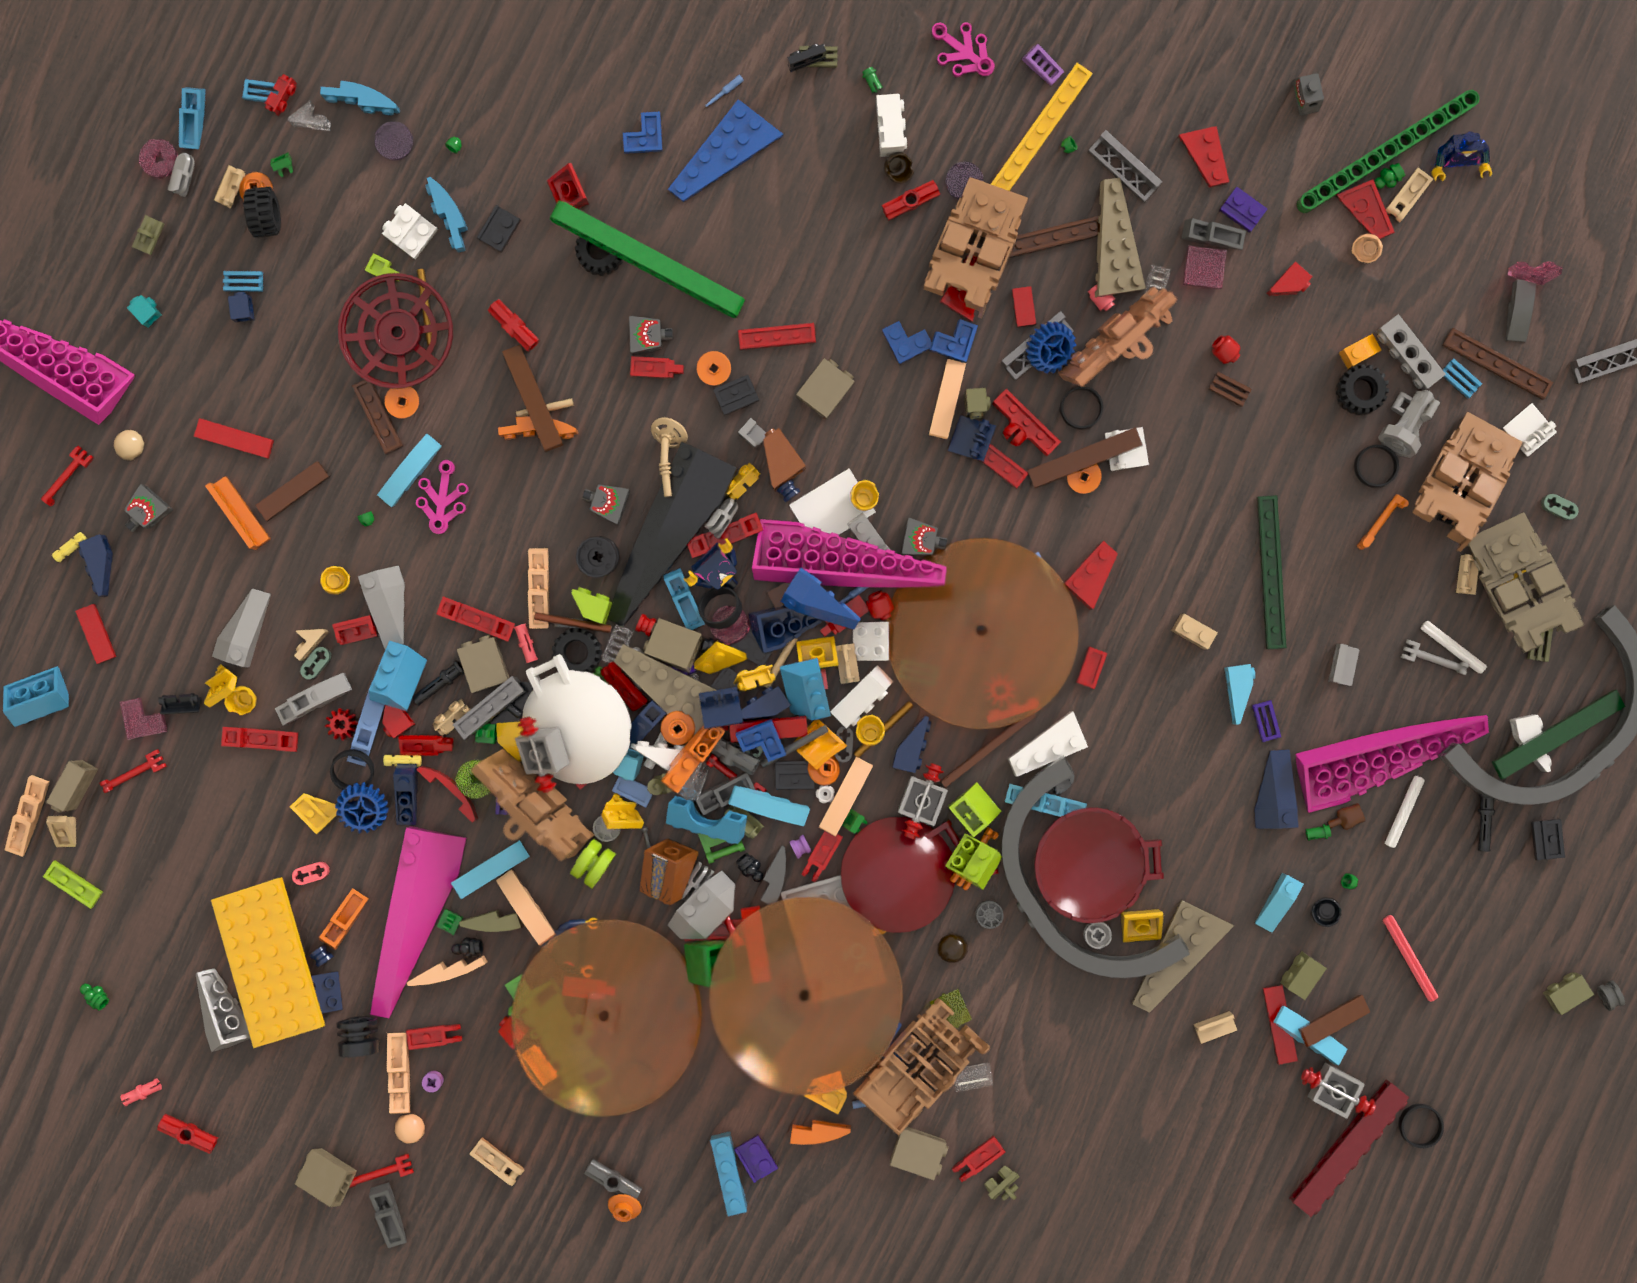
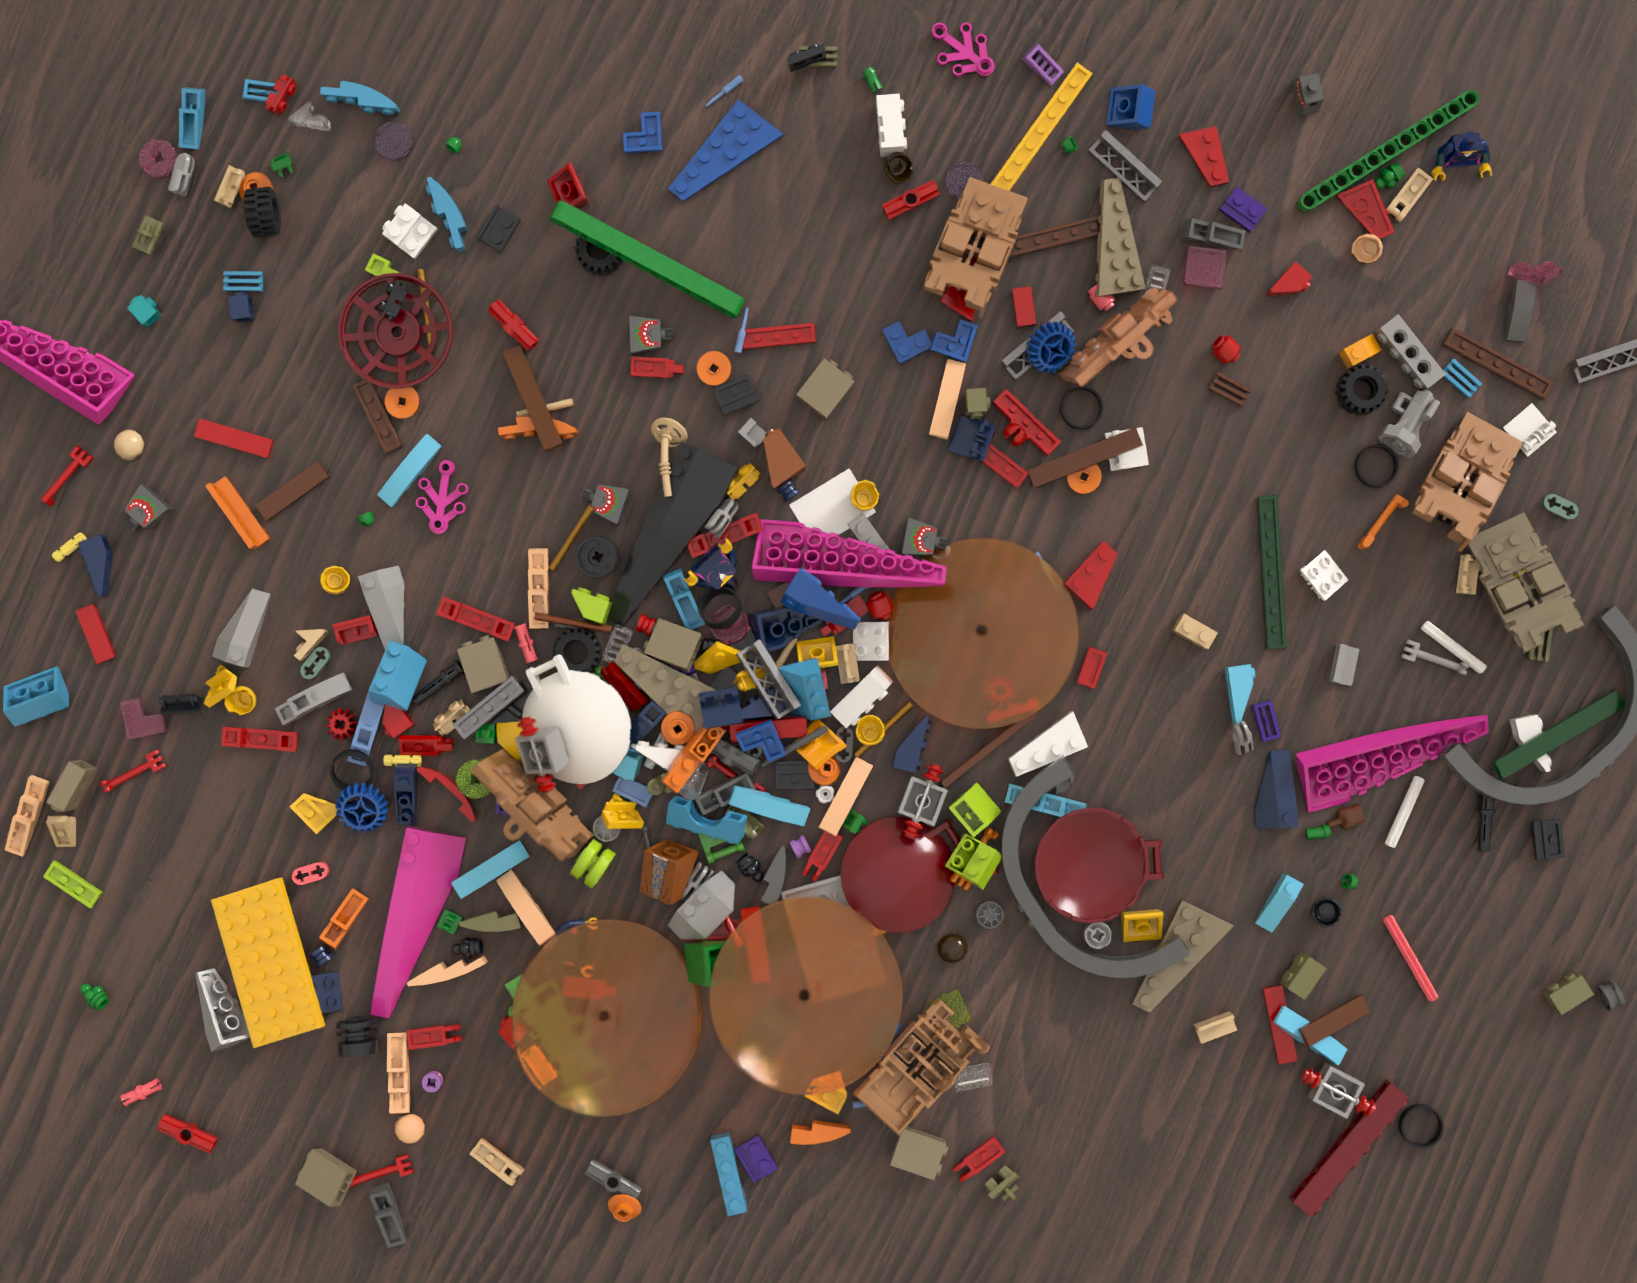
none -> black hinge [378,280,408,321]
none -> pearl gold bar [549,504,595,571]
none -> medium blue piece [734,308,749,354]
none -> flat silver fence [736,640,801,720]
none -> blue slope [1106,84,1155,130]
none -> light grey arm [1232,721,1254,755]
none -> white hinge [1299,550,1348,601]

